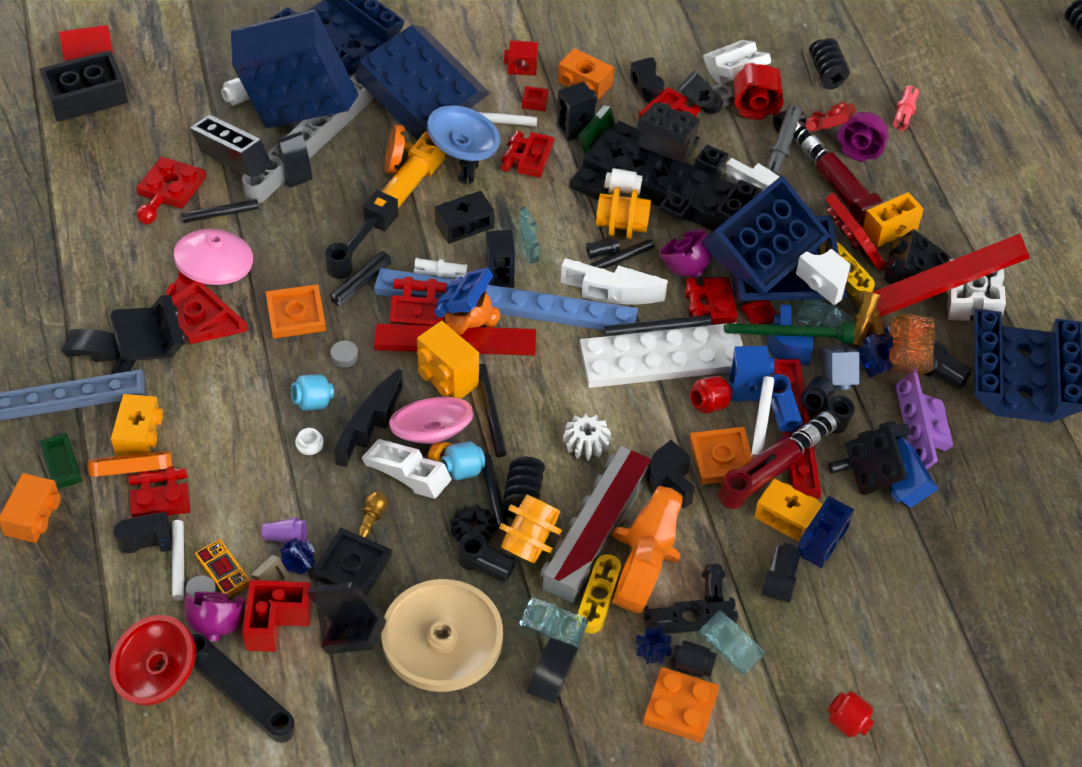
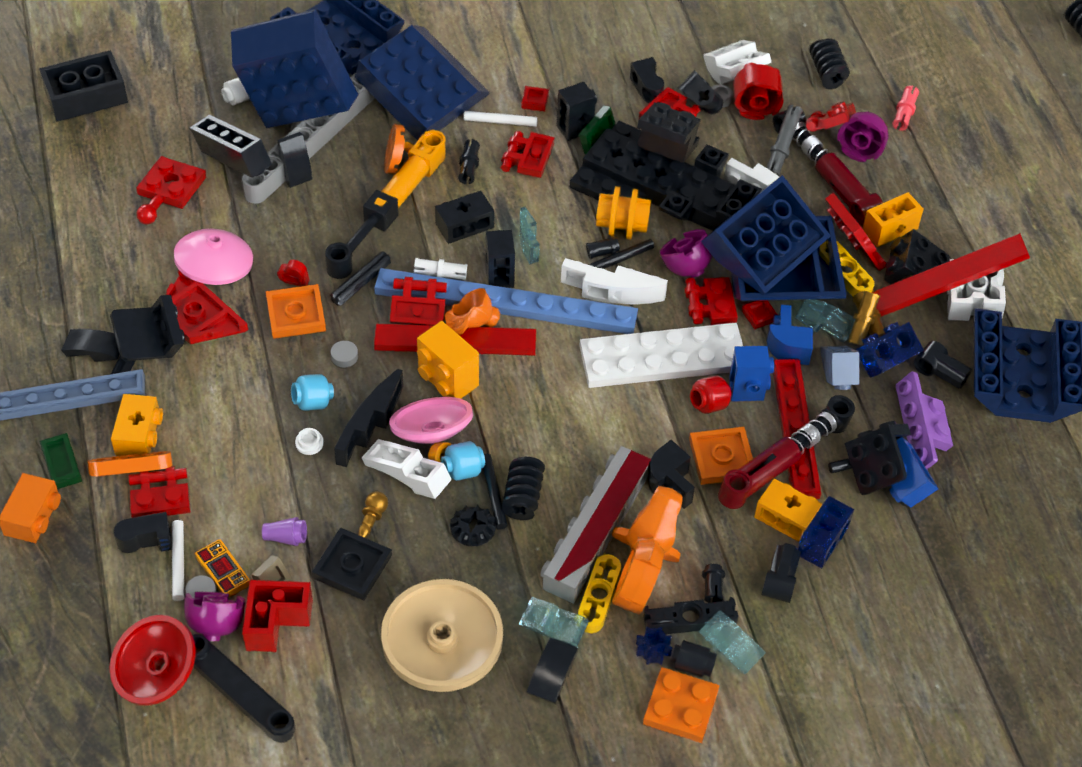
red slope [59,25,114,62] -> none
black bar [181,199,259,223] -> none
clear blue gear [279,538,316,575] -> none
black bracket [308,582,387,654] -> none
medium blue dish [427,106,500,161] -> none
blue plate [434,268,493,318] -> none
black piece [458,533,517,583] -> none
black bar [479,364,507,458] -> none
light orange piece [499,495,562,563] -> none
red brick [504,40,538,76] -> none
orange brick [558,48,614,101] -> none
white gear [563,412,611,461] -> none
white brick [604,168,643,197] -> none
black bar [604,315,711,336] -> none
dark green piece [723,322,855,344] -> none
white bar [751,376,774,457] -> none
blue piece [770,374,803,433] -> none
white brick [796,249,851,305] -> none
black brick [801,376,835,412] -> none
red head [827,691,875,738] -> none
clear orange brick [889,313,935,375] -> none
none -> red tile [277,260,310,287]

